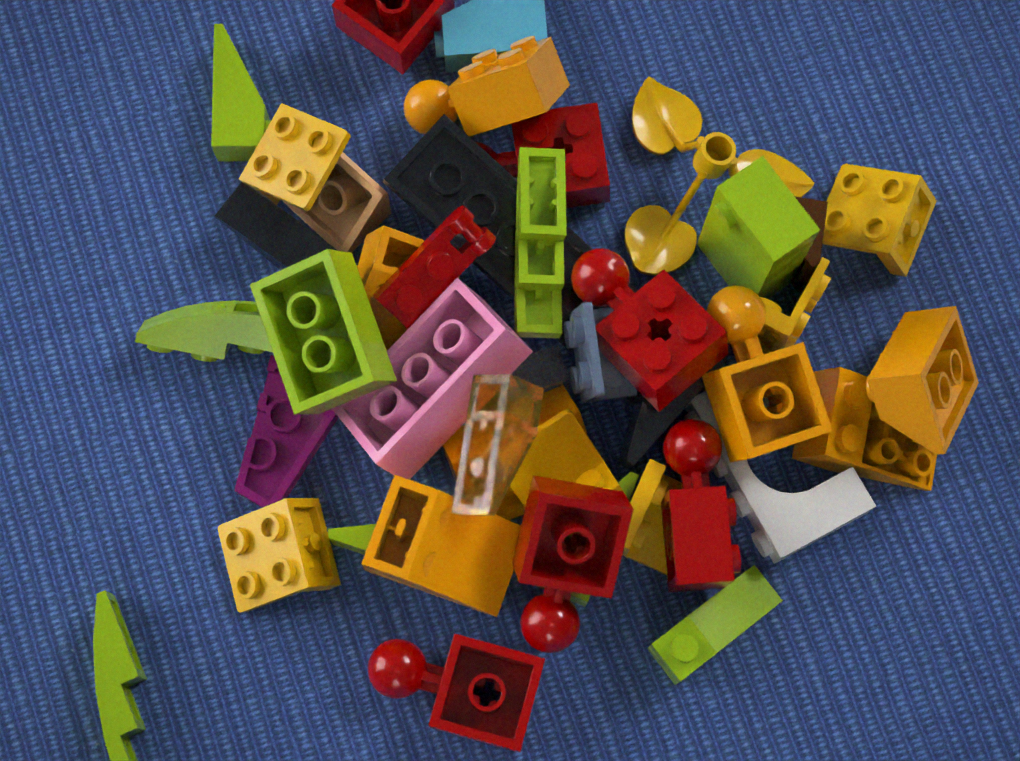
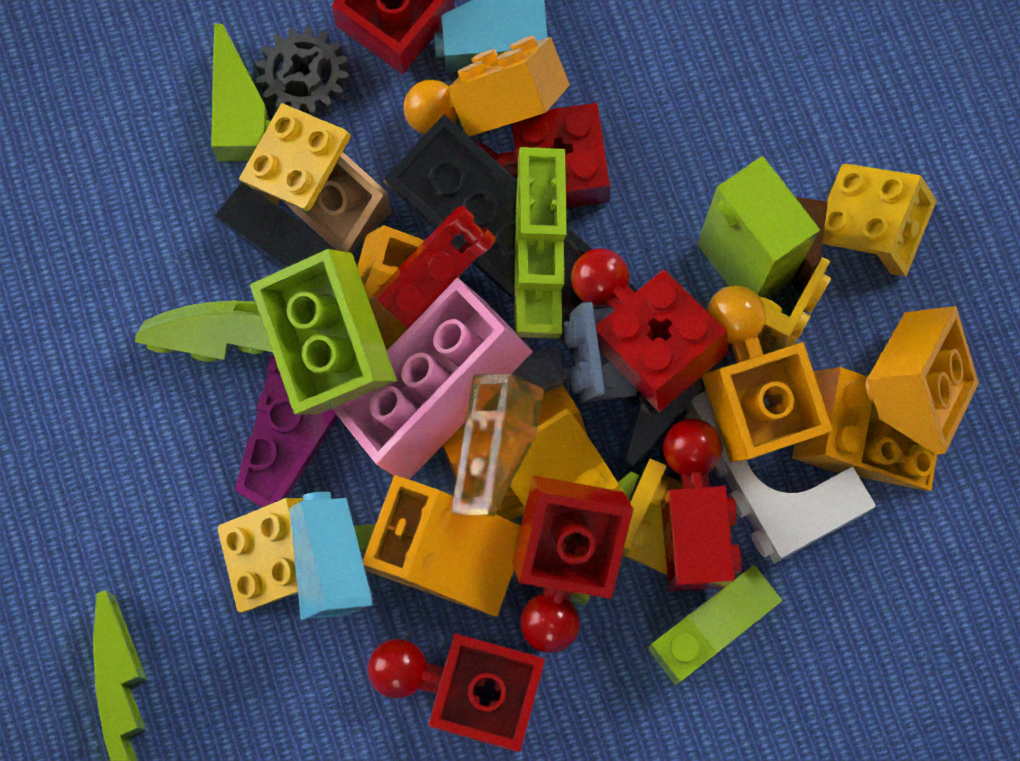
yellow plant [624,77,814,275] -> none
none -> dark grey gear [255,26,350,118]
none -> medium azure slope [289,492,372,620]

